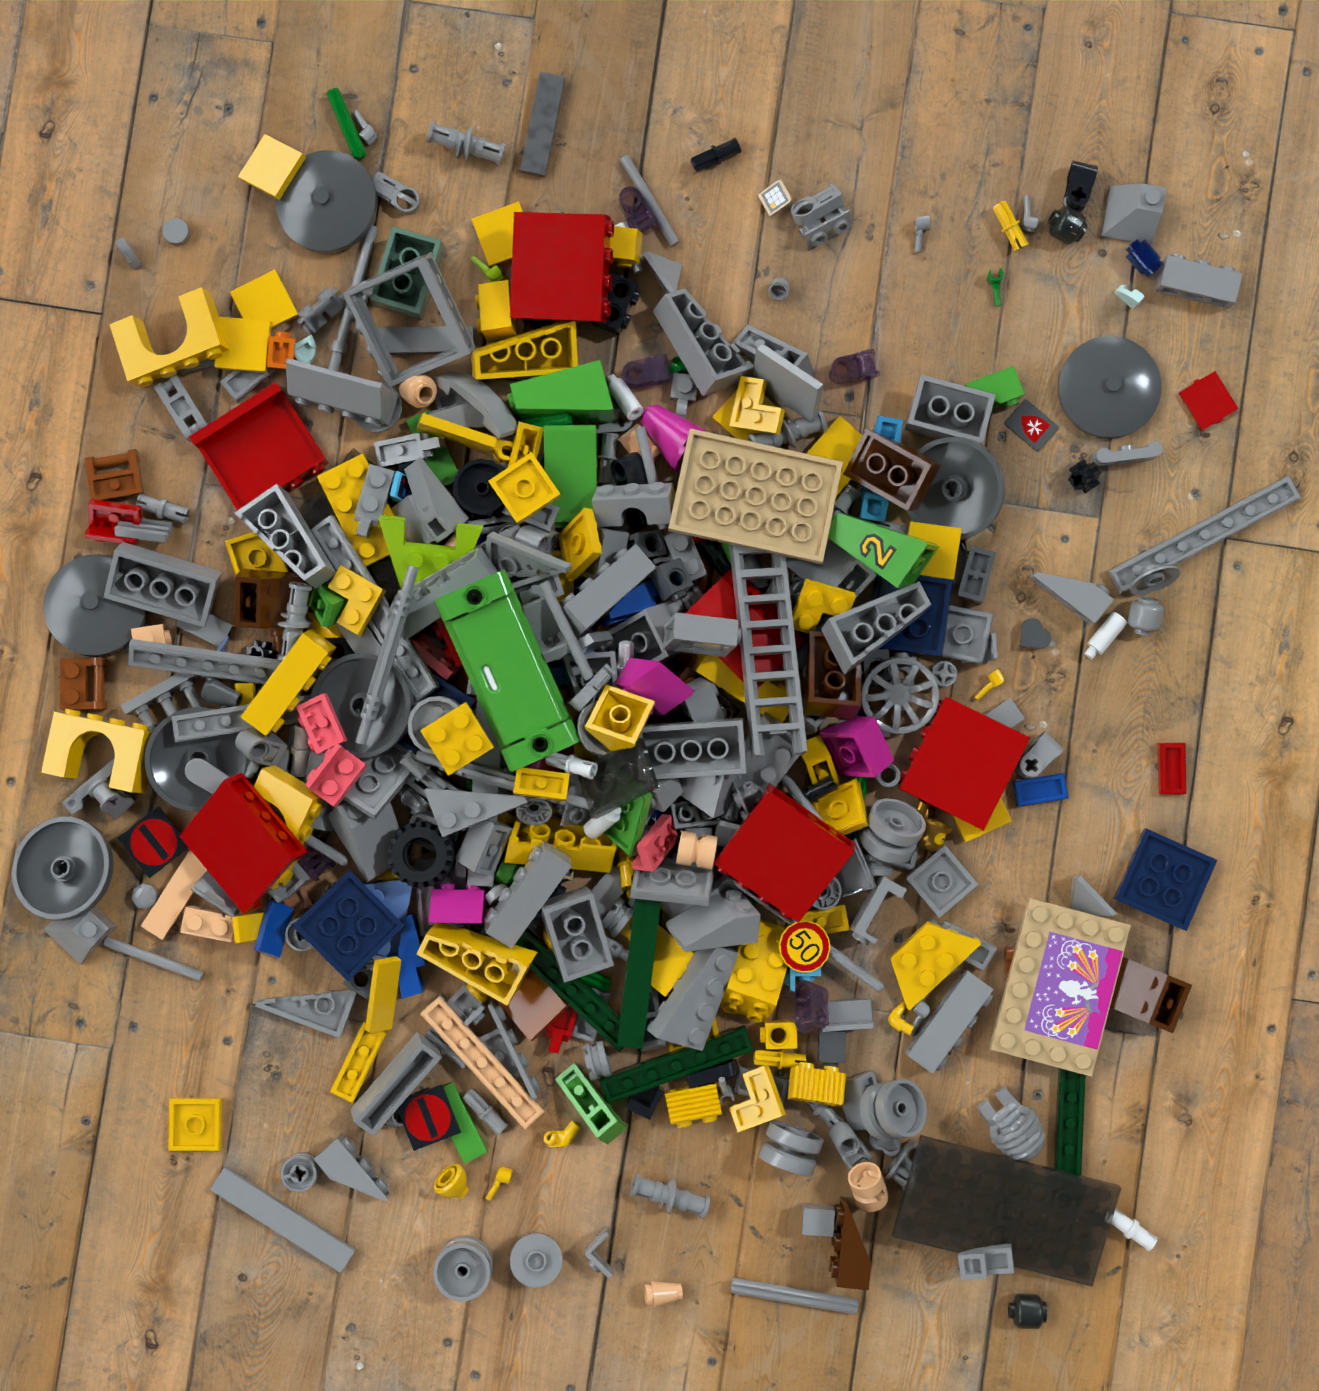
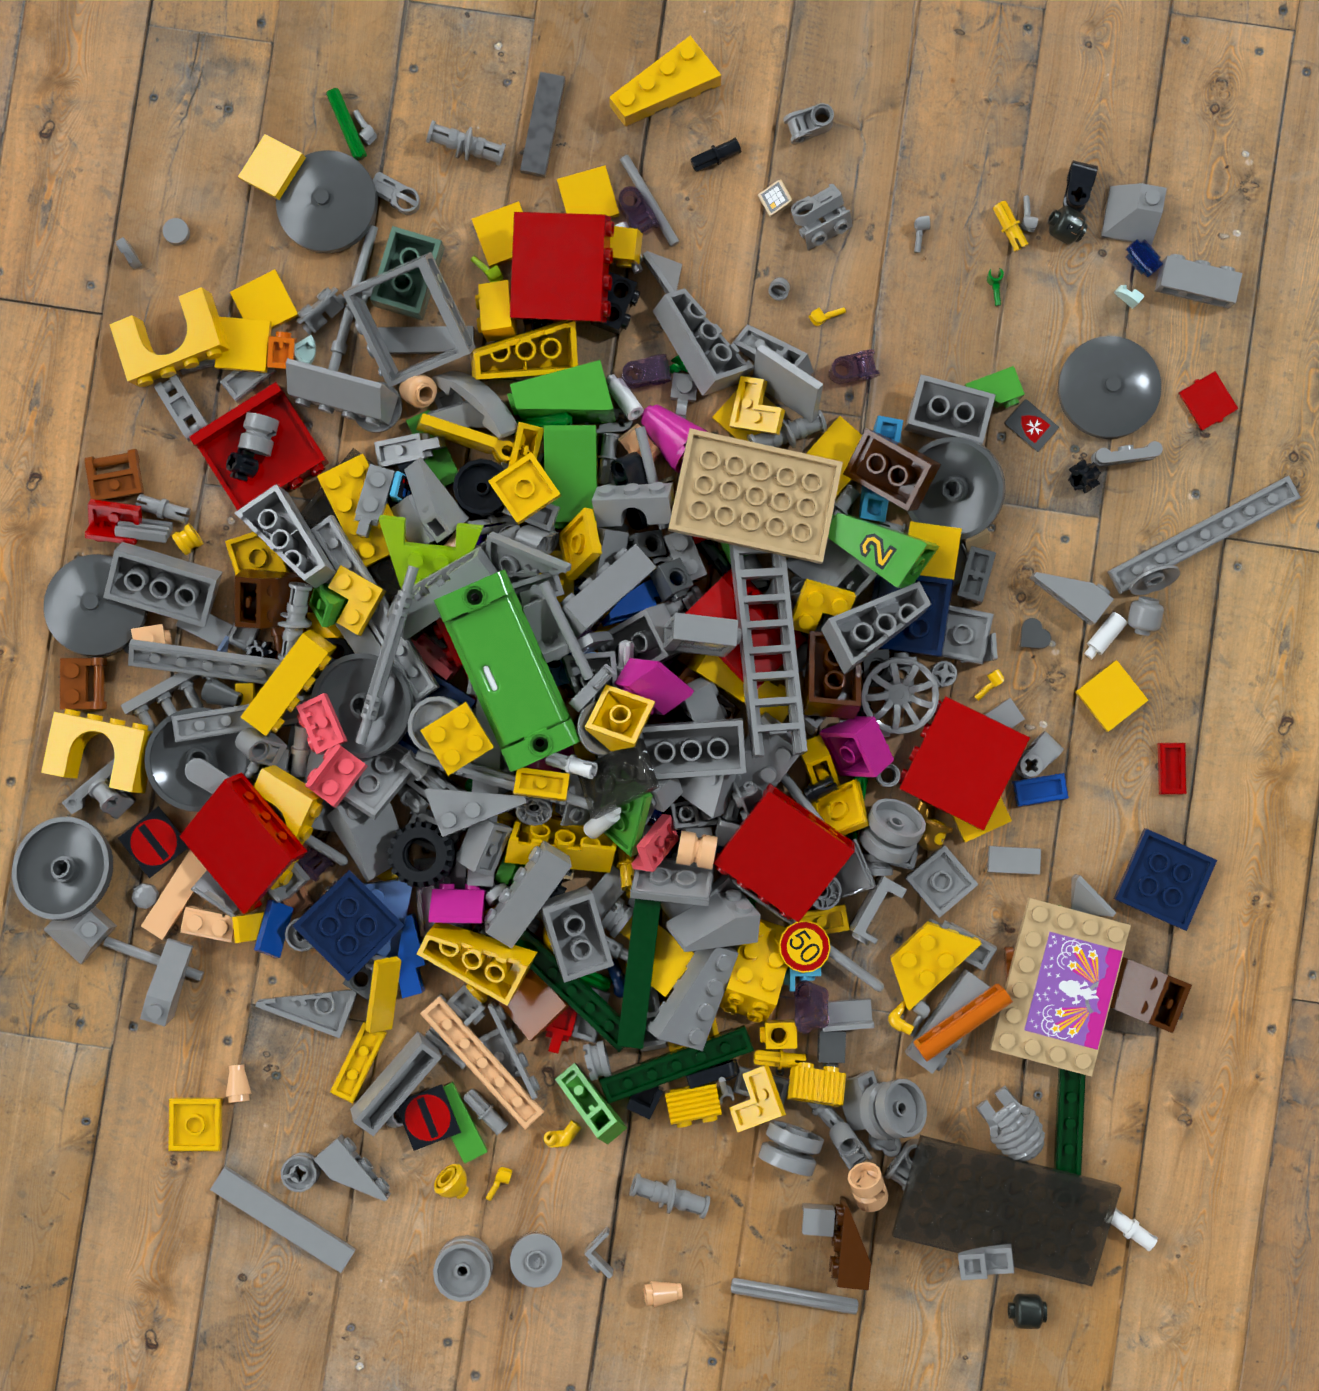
none -> light grey slope [140,938,193,1026]
none -> yellow wheel [172,523,204,556]
none -> black gear [226,448,259,482]
none -> light nougat cone [226,1064,252,1103]
none -> light grey tile [228,622,261,651]
none -> light grey wheel [238,412,279,457]
none -> yellow tile [557,165,620,218]
none -> dark blue arm [607,959,625,998]
none -> yellow wedge [609,35,722,127]
none -> light grey piece [783,103,834,144]
none -> yellow hand [809,307,846,327]
none -> orange brick [913,983,1013,1062]
none -> light grey tile [987,846,1041,875]
none -> yellow tile [1075,660,1148,732]

